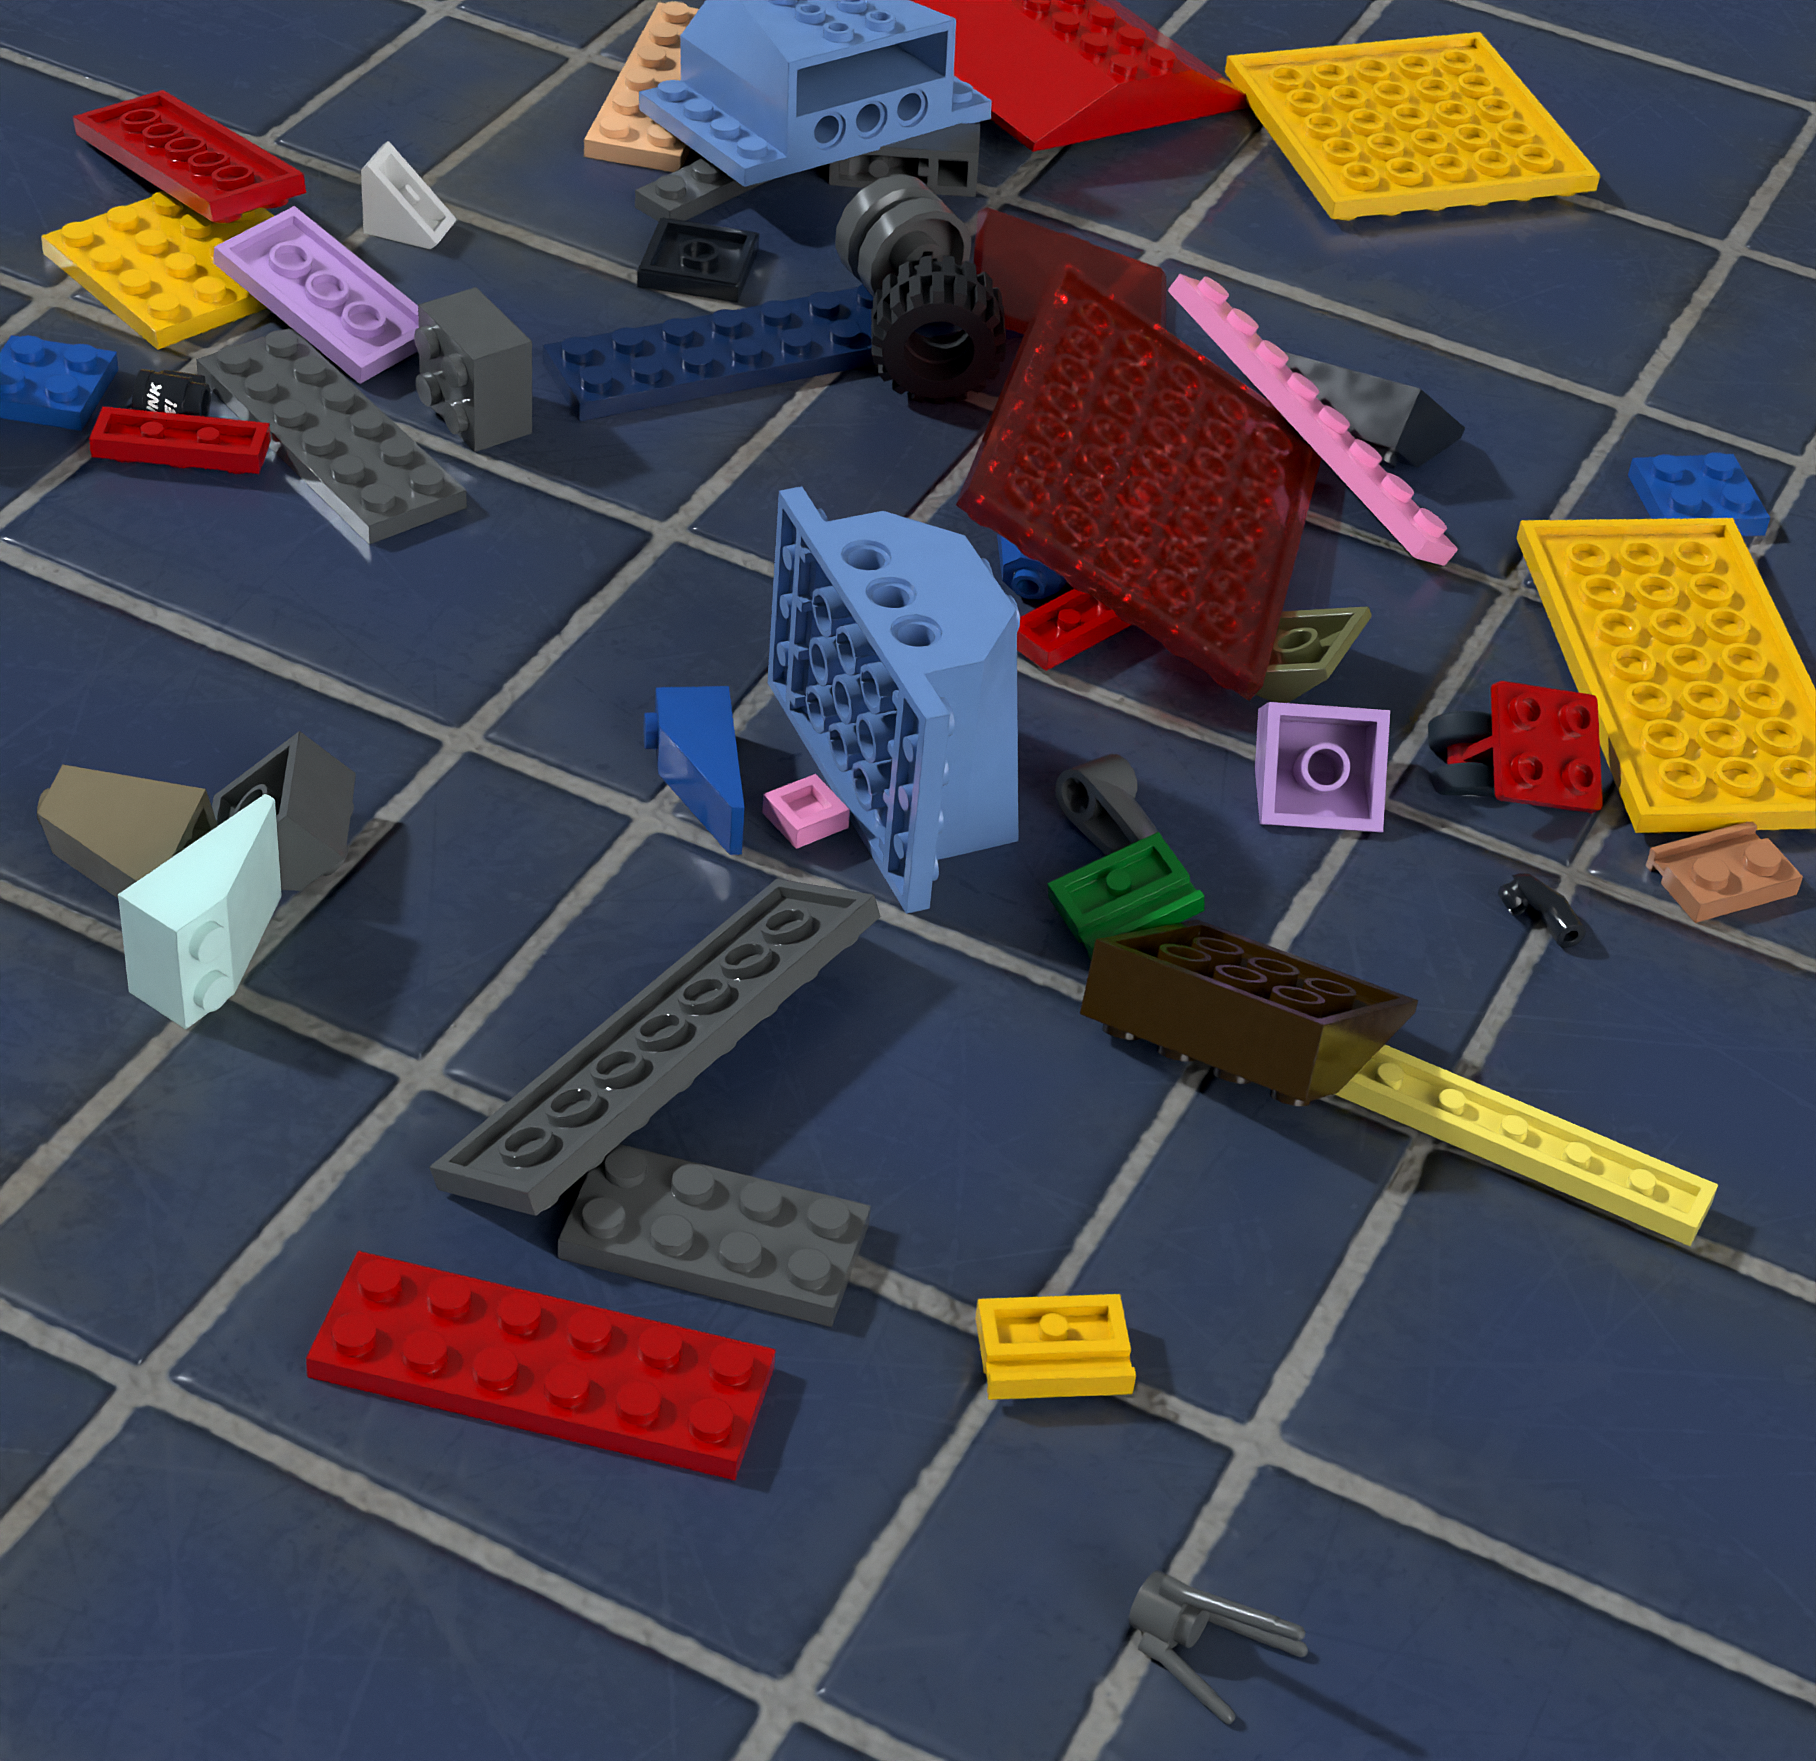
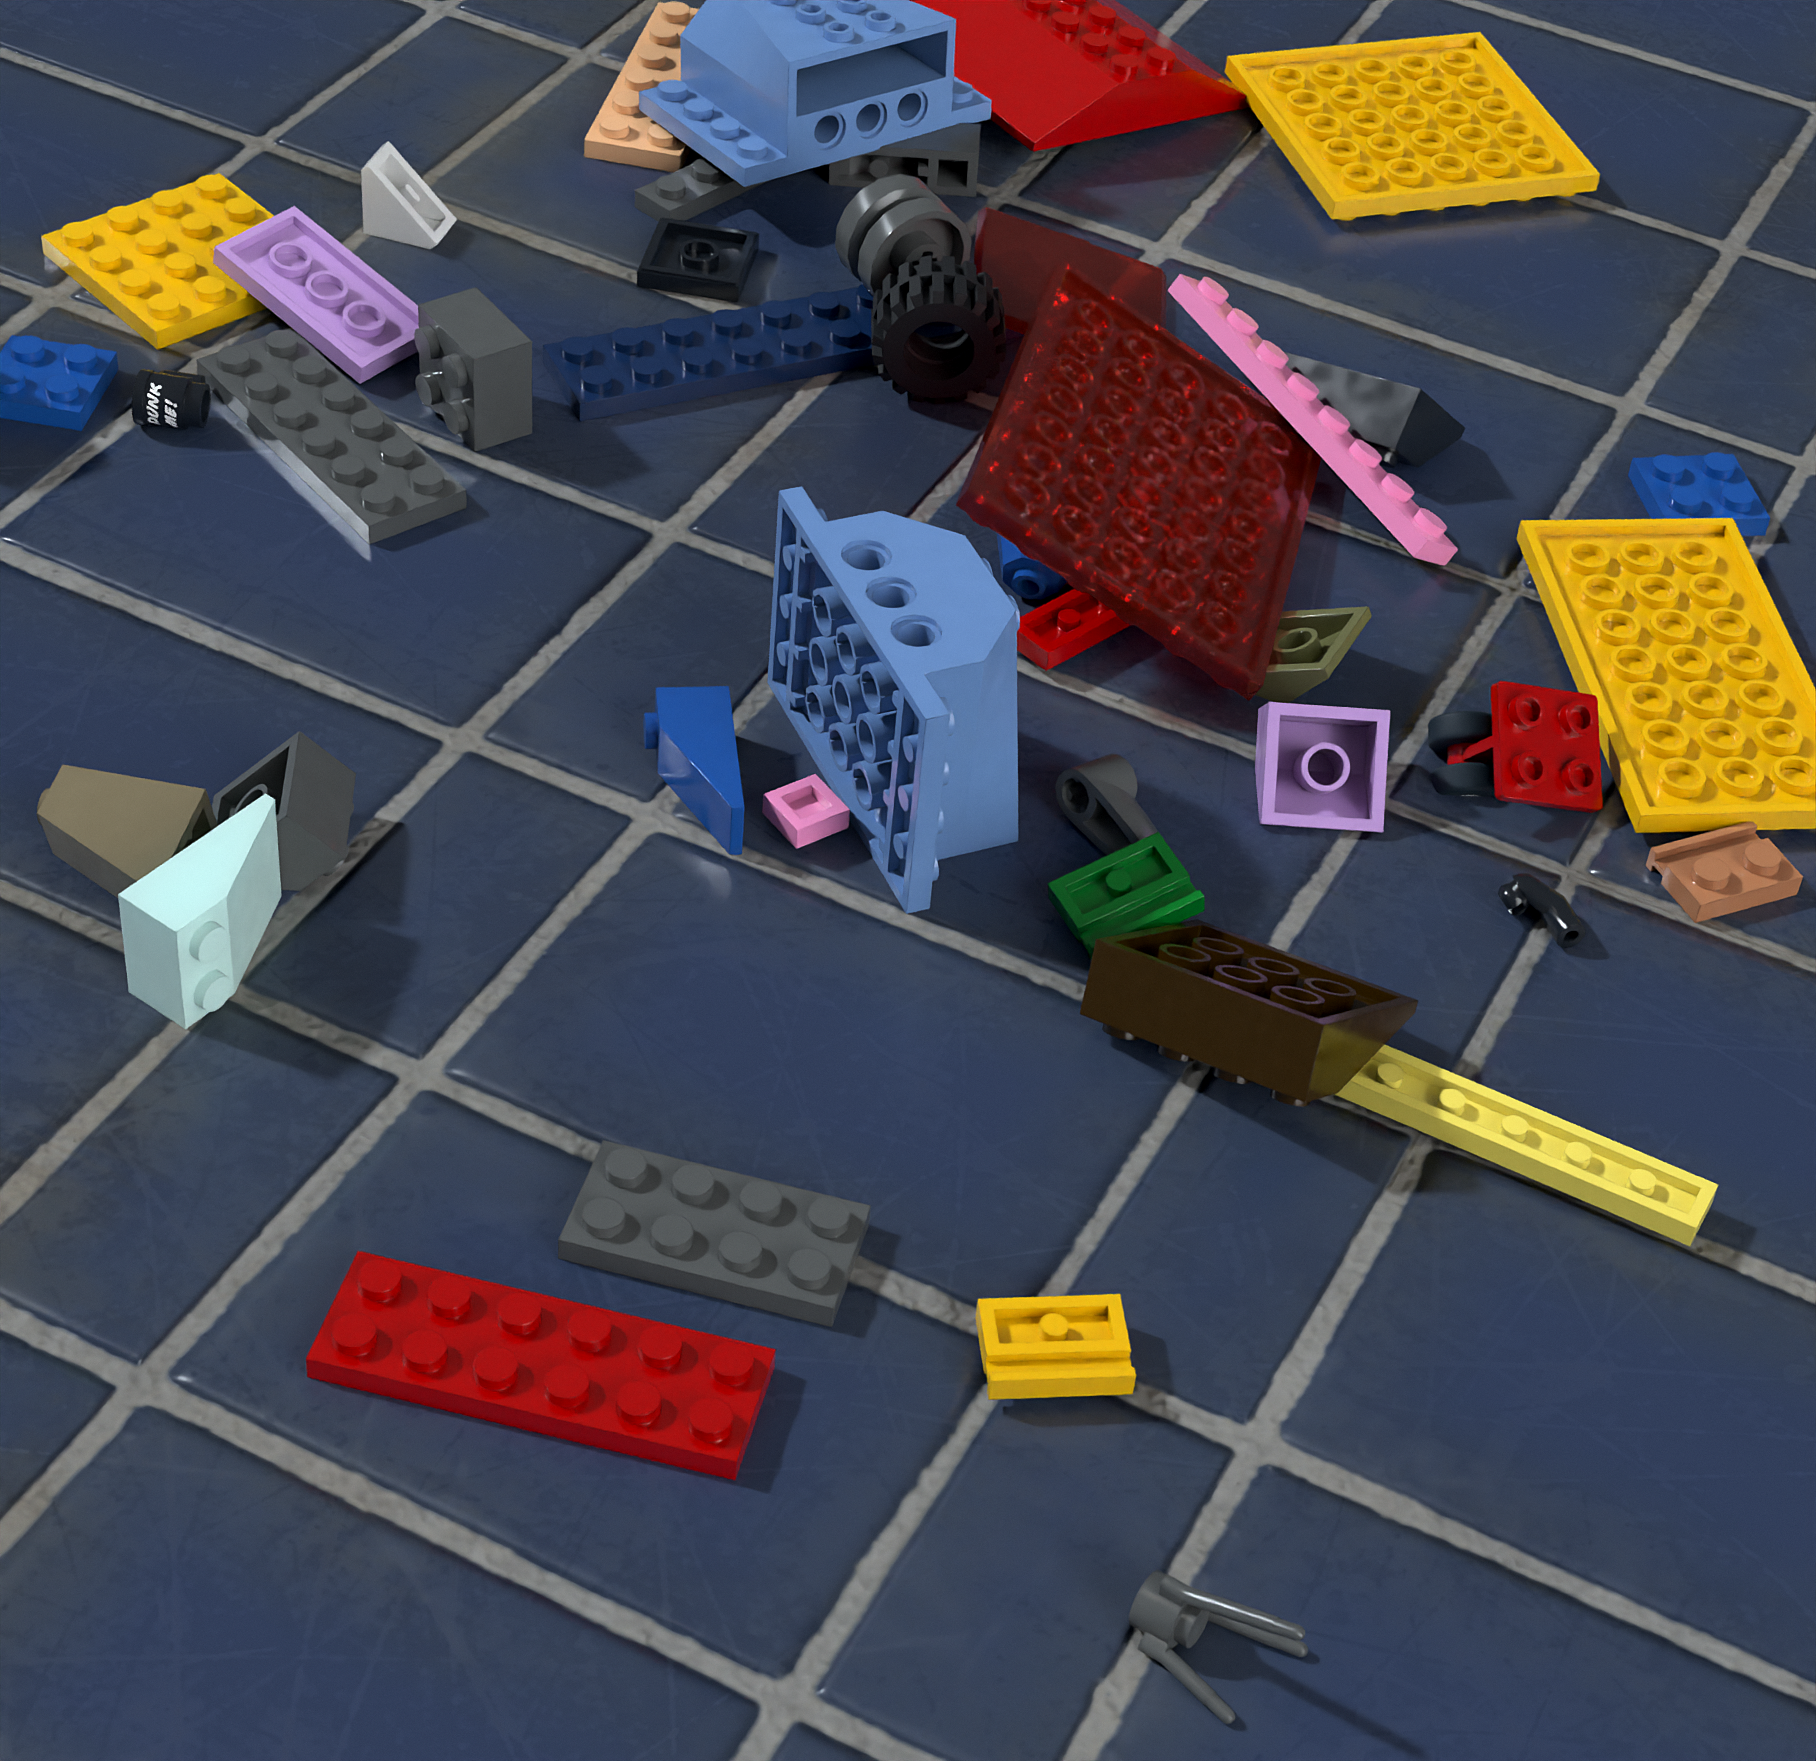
red plate [73,90,307,223] -> none
red plate [89,406,271,474] -> none
dark grey plate [429,878,881,1216] -> none

